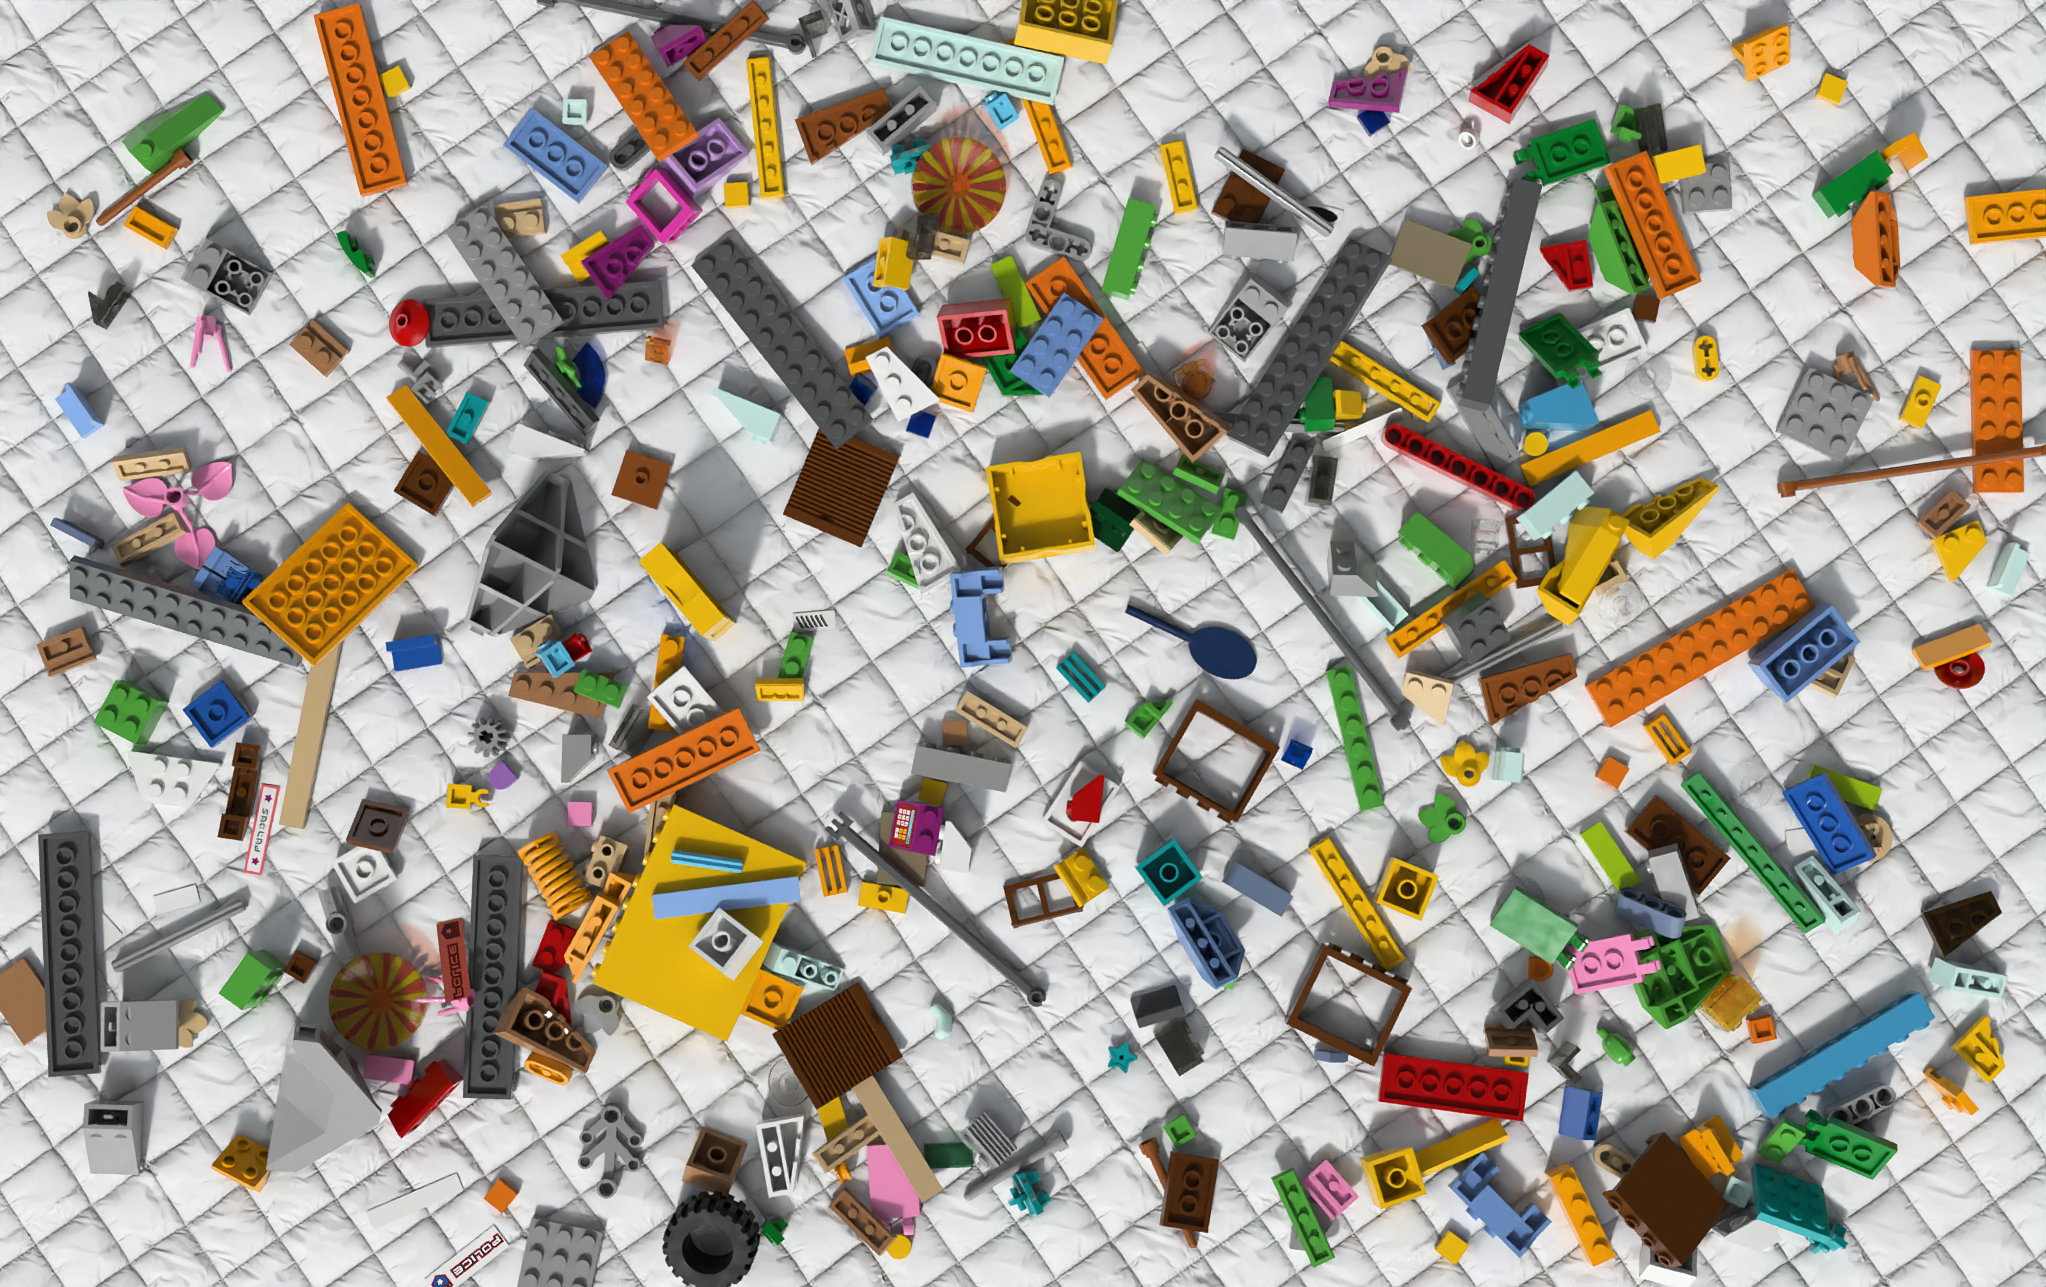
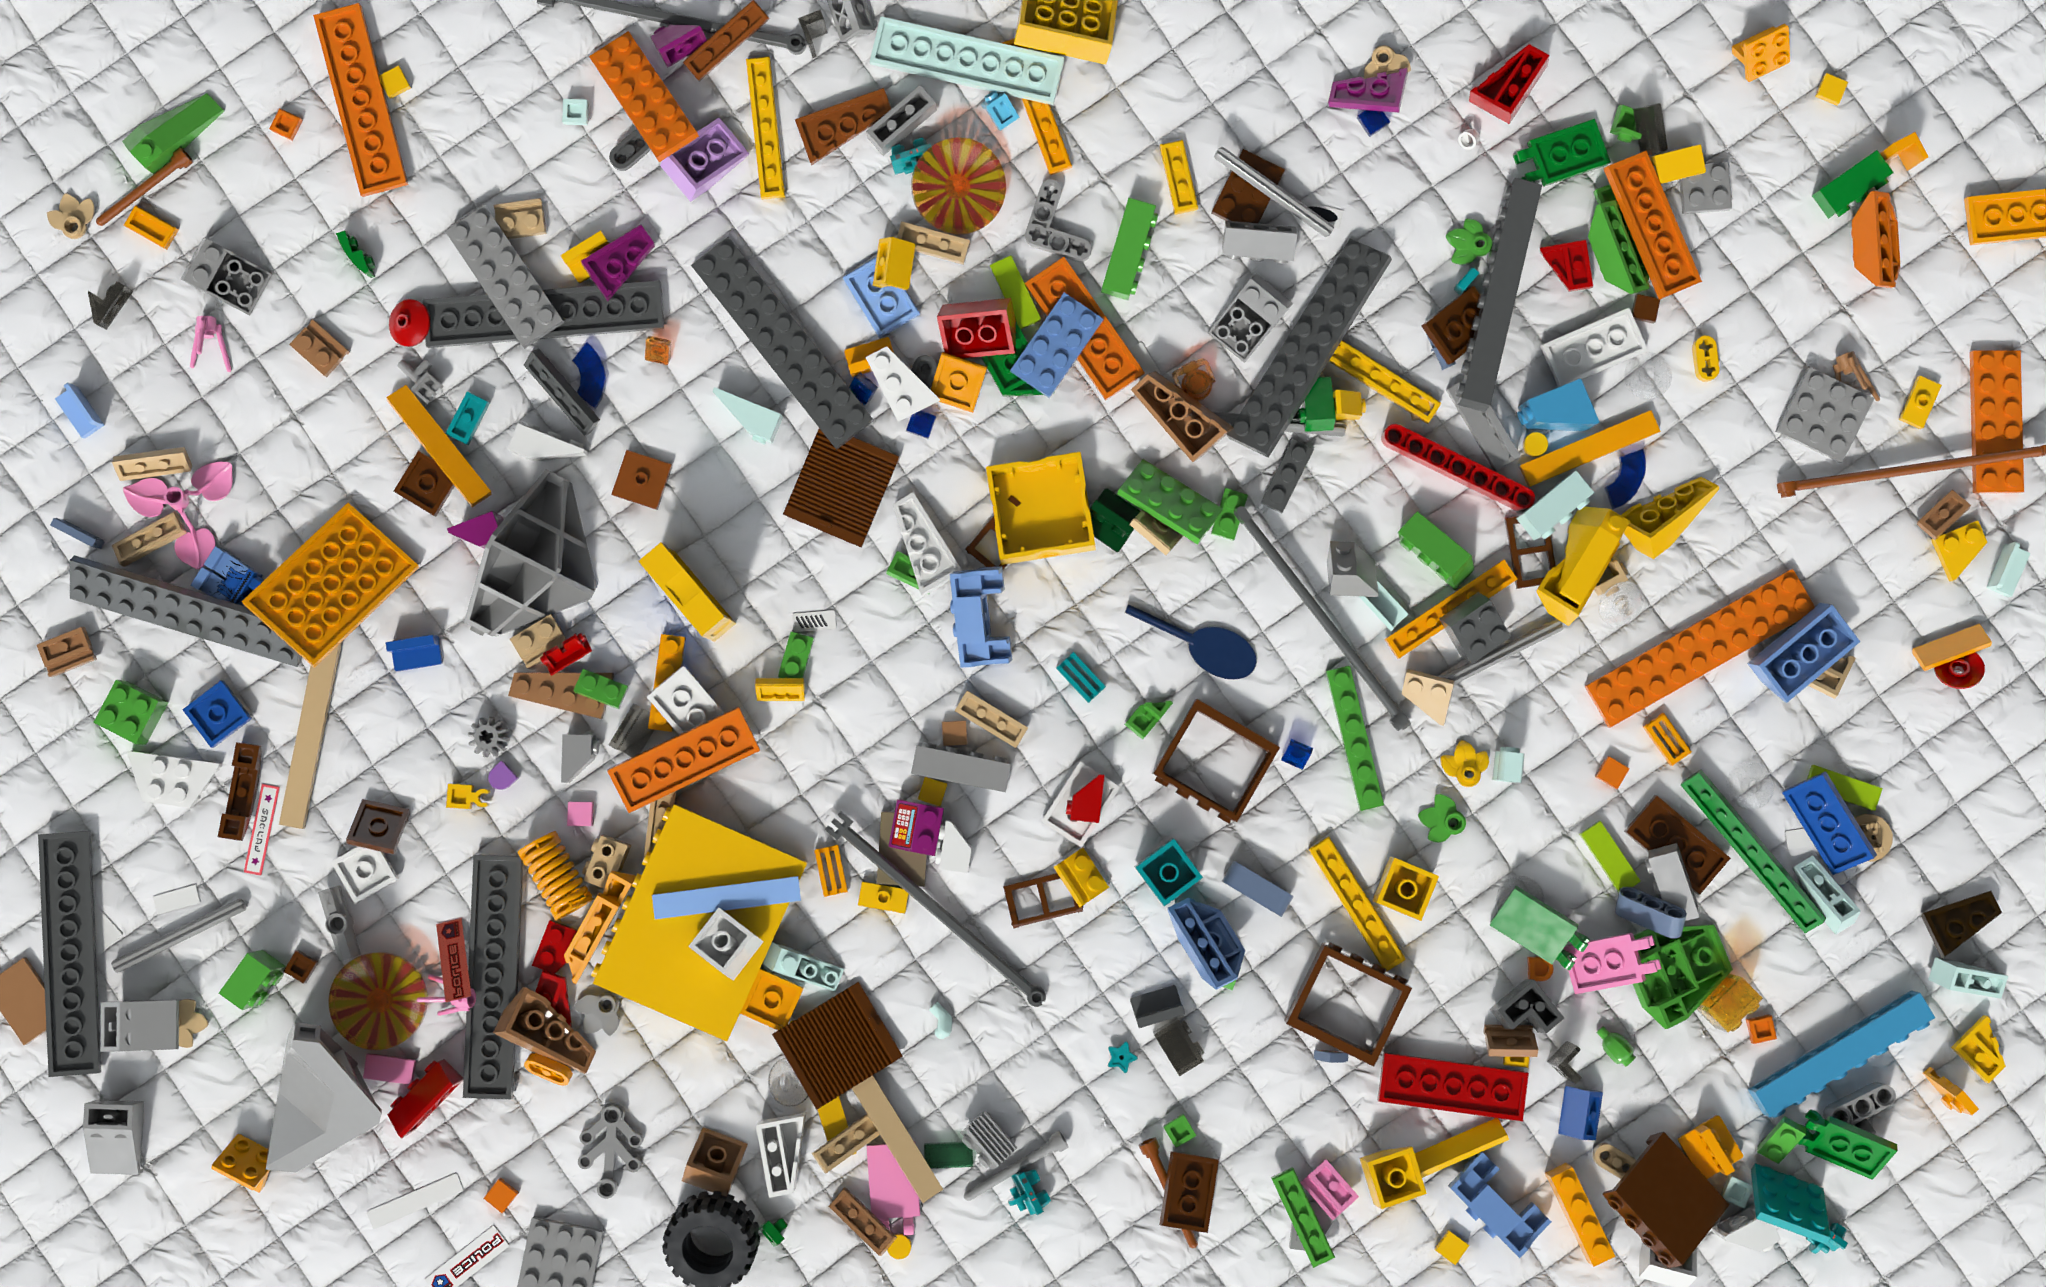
medium blue plate [503,108,608,204] -> none
medium azure bracket [534,639,575,678] -> none
bright green plate [554,345,582,388] -> none
dark pink window [626,168,703,244] -> none
medium azure axle [671,850,744,873] -> none
yellow tile [724,182,750,208] -> none
light orange bush [833,1160,852,1184] -> none
clear smoke slope [902,213,940,260] -> none
bright green plate [1173,455,1225,494] -> none
clear smoke brick [1304,455,1338,509] -> none
white sticker [1322,408,1403,452] -> none
dark tan tile [1389,219,1473,290] -> none
clear brick [1470,519,1500,555] -> none
dark orange wing [1478,653,1578,726] -> none
green tile [1518,312,1602,389] -> none
none -> orange tile [269,108,303,141]
none -> magenta slope [447,511,504,549]
none -> clear blue tile [1605,449,1646,510]

